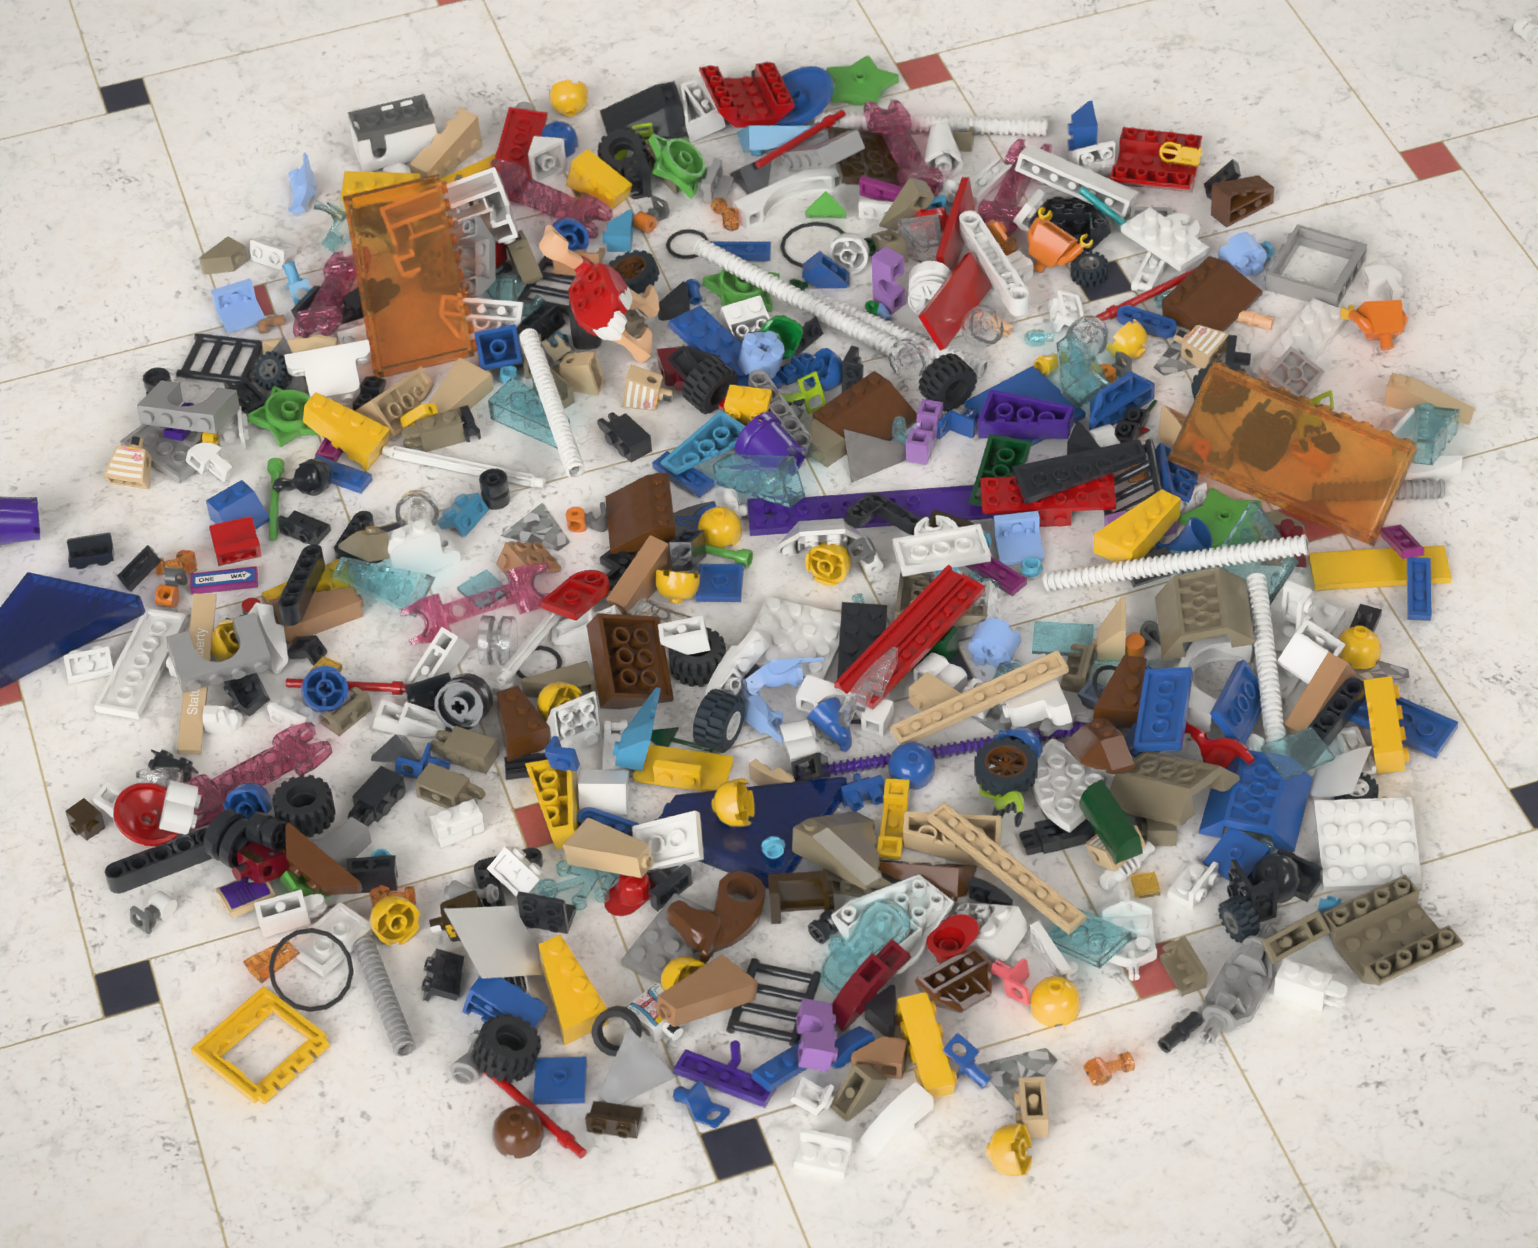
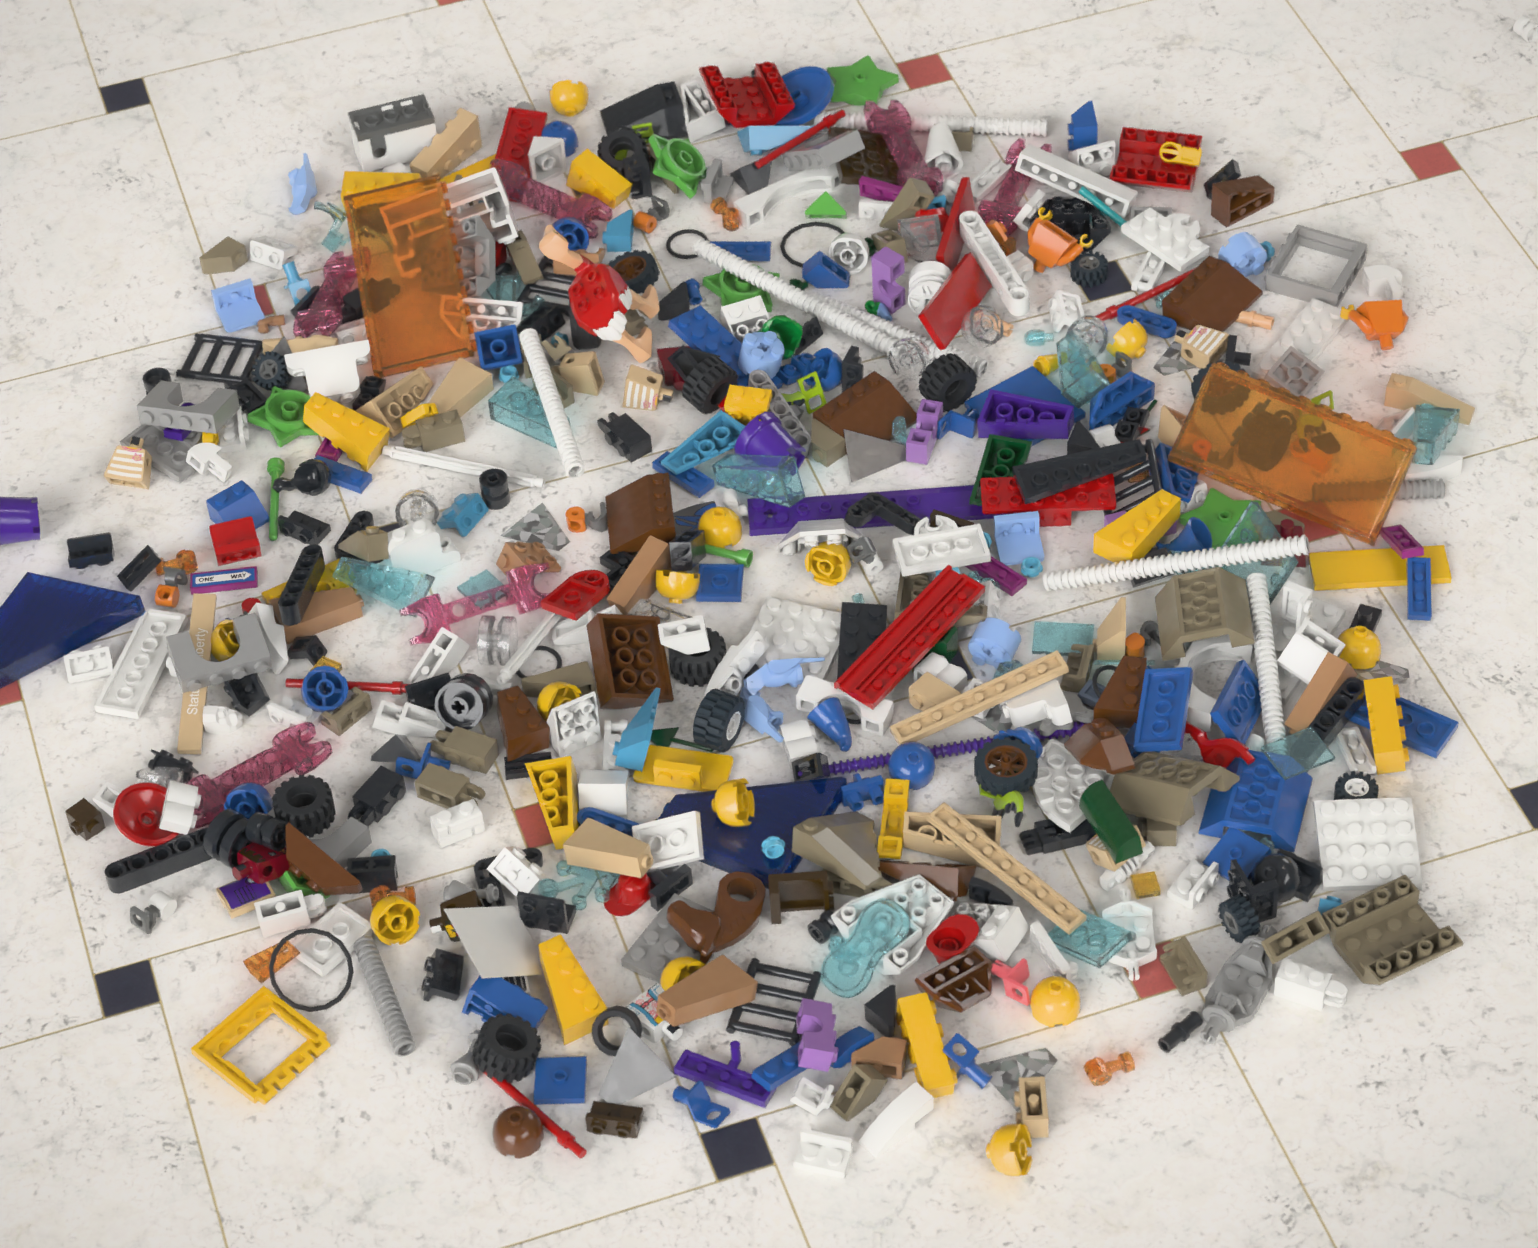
black plate [460,405,481,442] -> none
blue bracket [545,736,580,771] -> none
tan slope [749,759,795,797] -> none
dark red slope [832,939,911,1032] -> none
clear slope [839,647,898,728] -> none
white sticker [1309,746,1372,797] -> none

